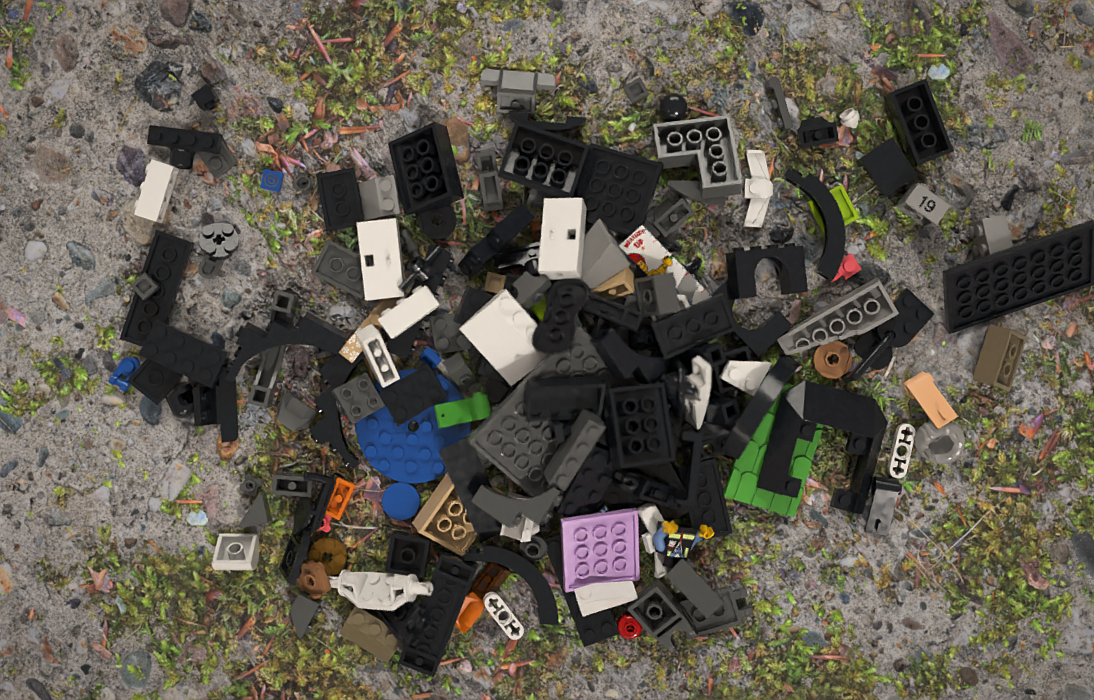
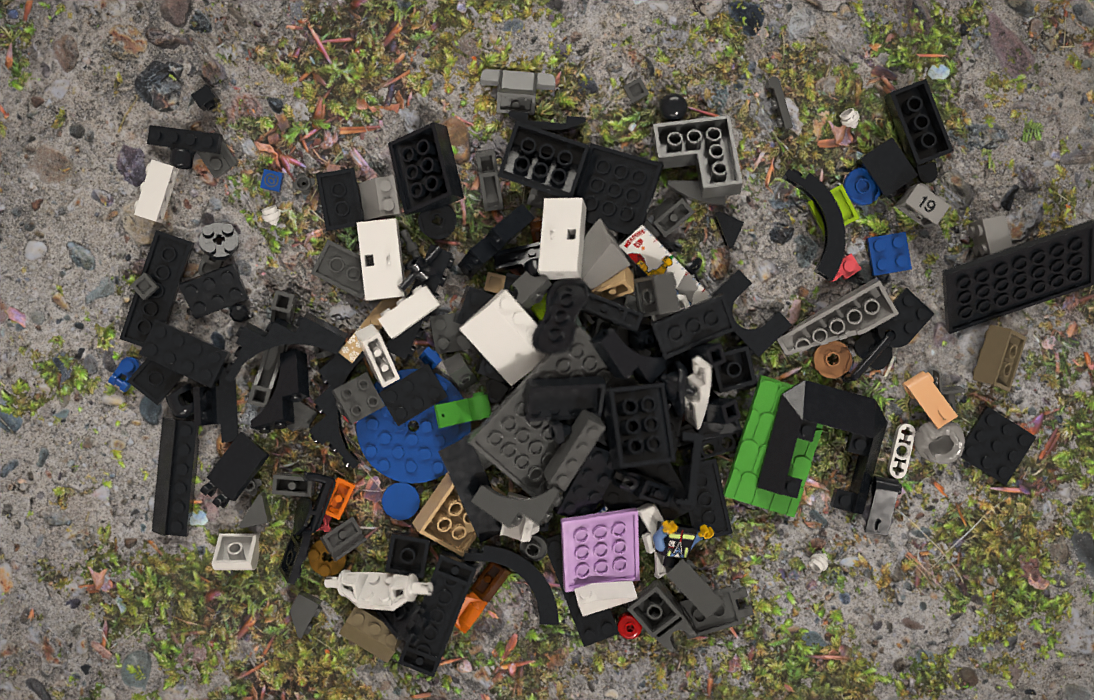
medium nougat plate [297,560,331,599] -> none
white beam [483,592,524,640] -> none
white wing [719,360,772,396] -> none
black arch [722,355,800,460] -> none
black arch [726,243,808,300] -> none
white plate [743,150,773,228] -> none
black slope [797,117,839,149] -> none
none -> black slope [152,417,200,537]
none -> black plate [178,263,249,319]
none -> black tile [200,432,270,508]
none -> black tile [229,304,250,323]
none -> black arch [250,349,310,434]
none -> white plate [261,205,281,226]
none -> dark grey plate [320,516,367,561]
none -> black slope [713,212,744,250]
none -> white plate [808,553,828,573]
none -> blue tile [843,167,881,206]
none -> blue plate [866,232,912,276]
none -> black tile [915,162,938,184]
none -> dark grey bracket [933,370,965,411]
none -> black plate [960,406,1036,485]

